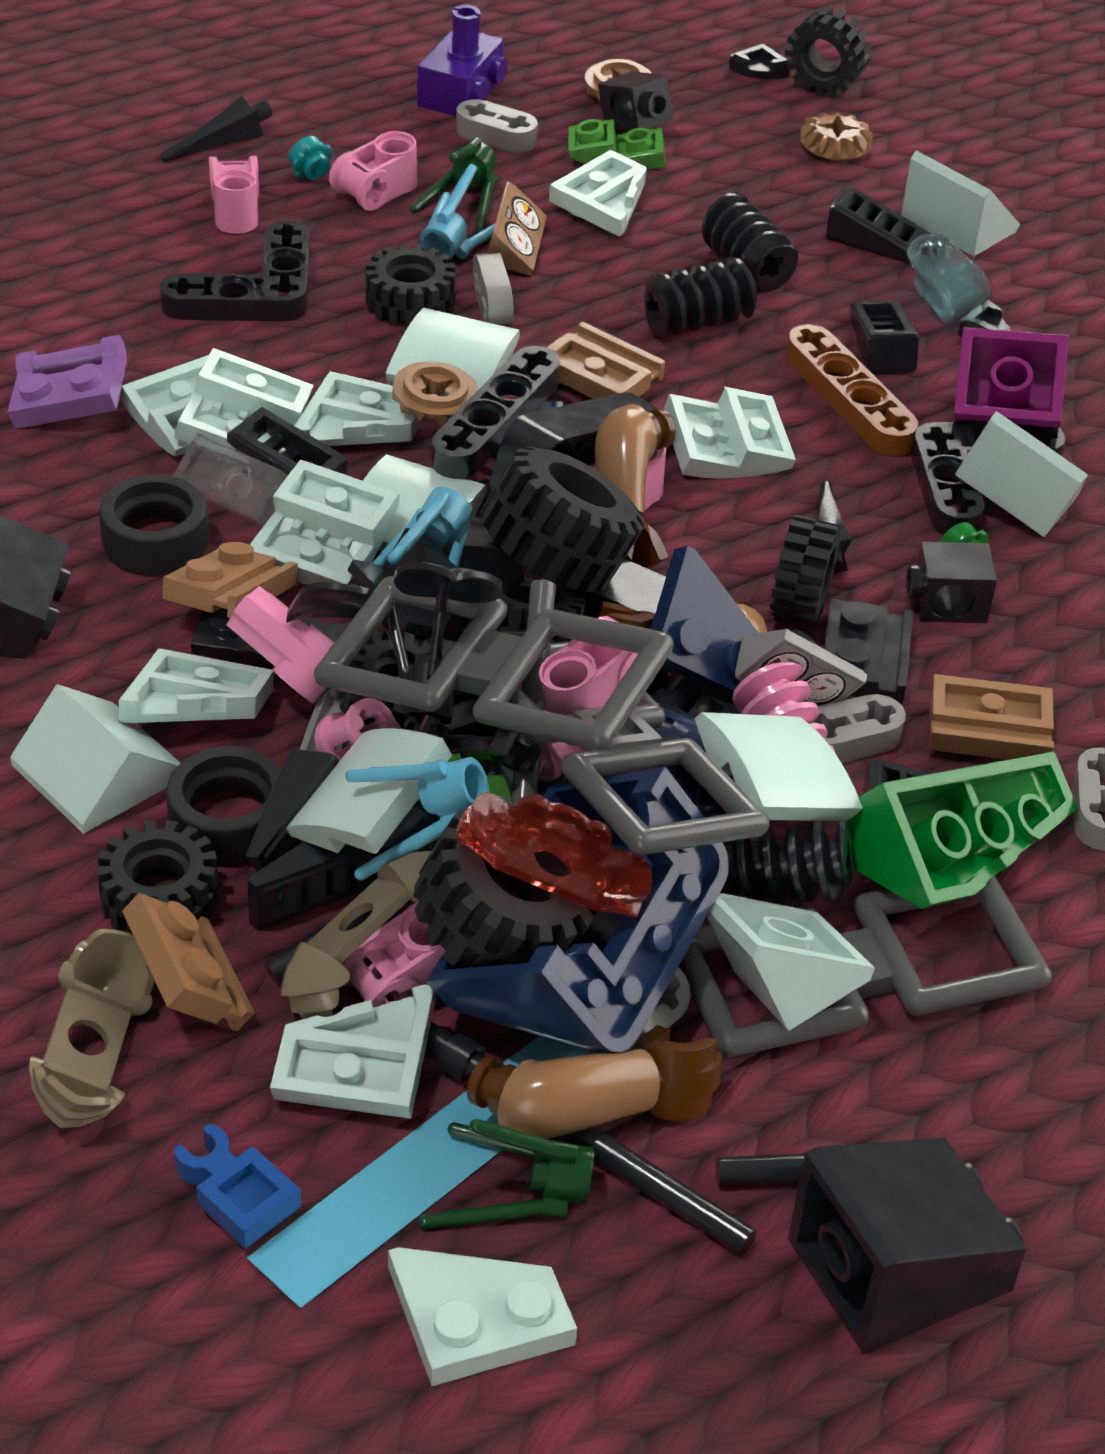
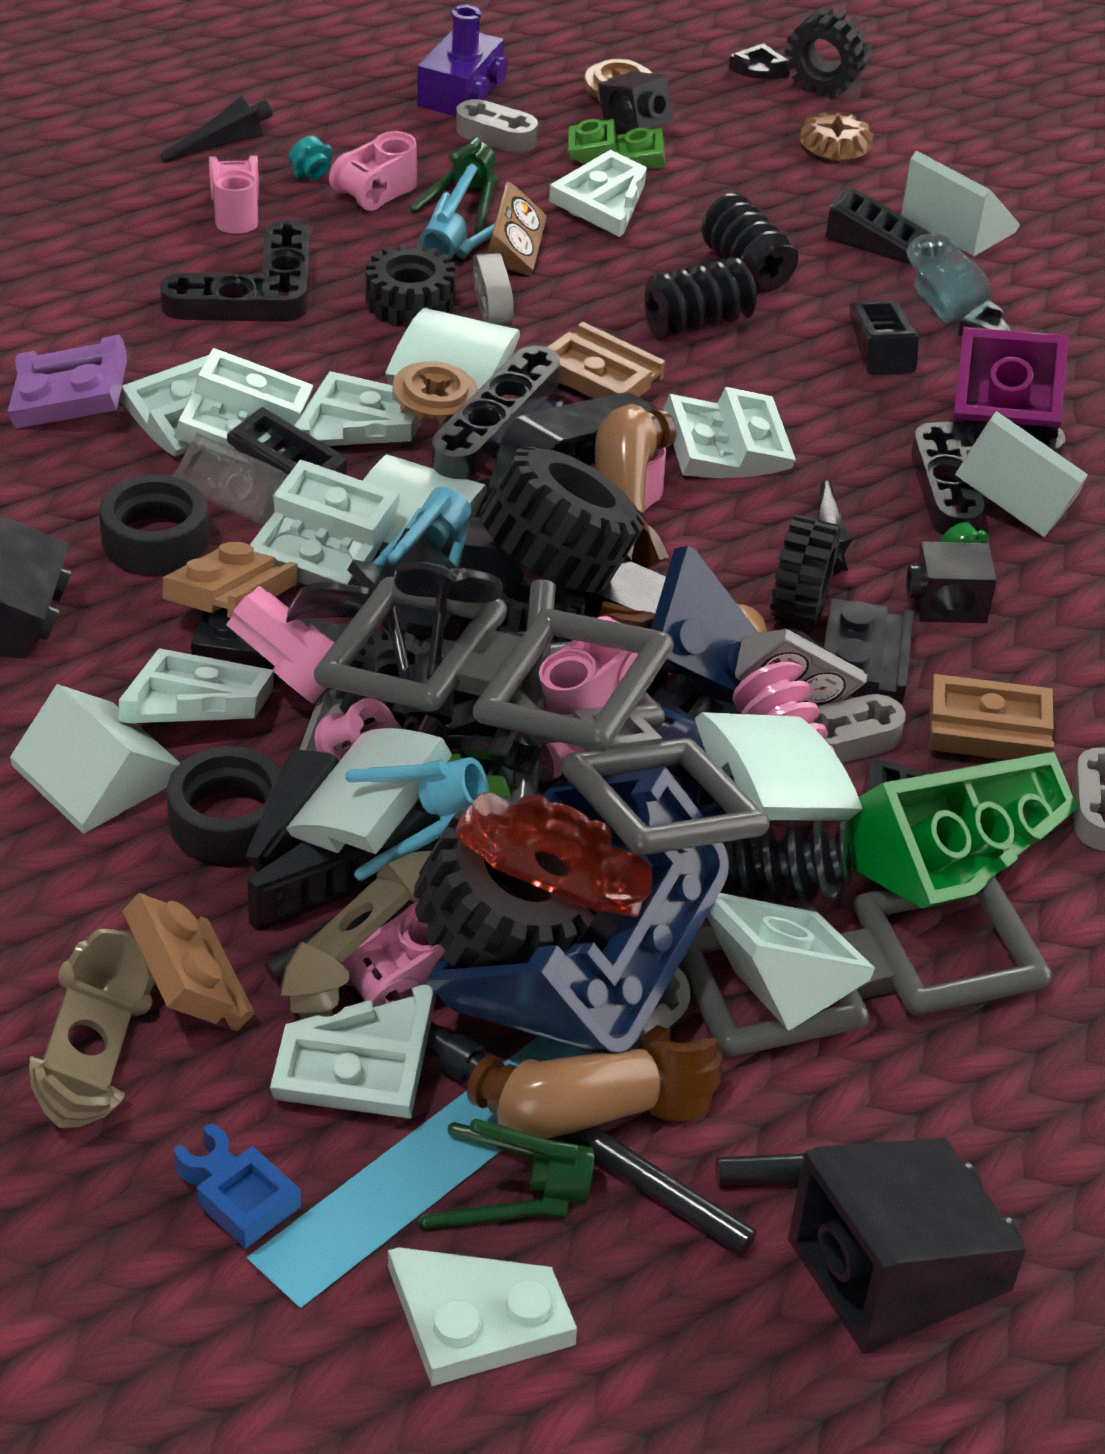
black tyre [97,820,219,935] -> none
dark orange beam [786,324,918,457] -> none

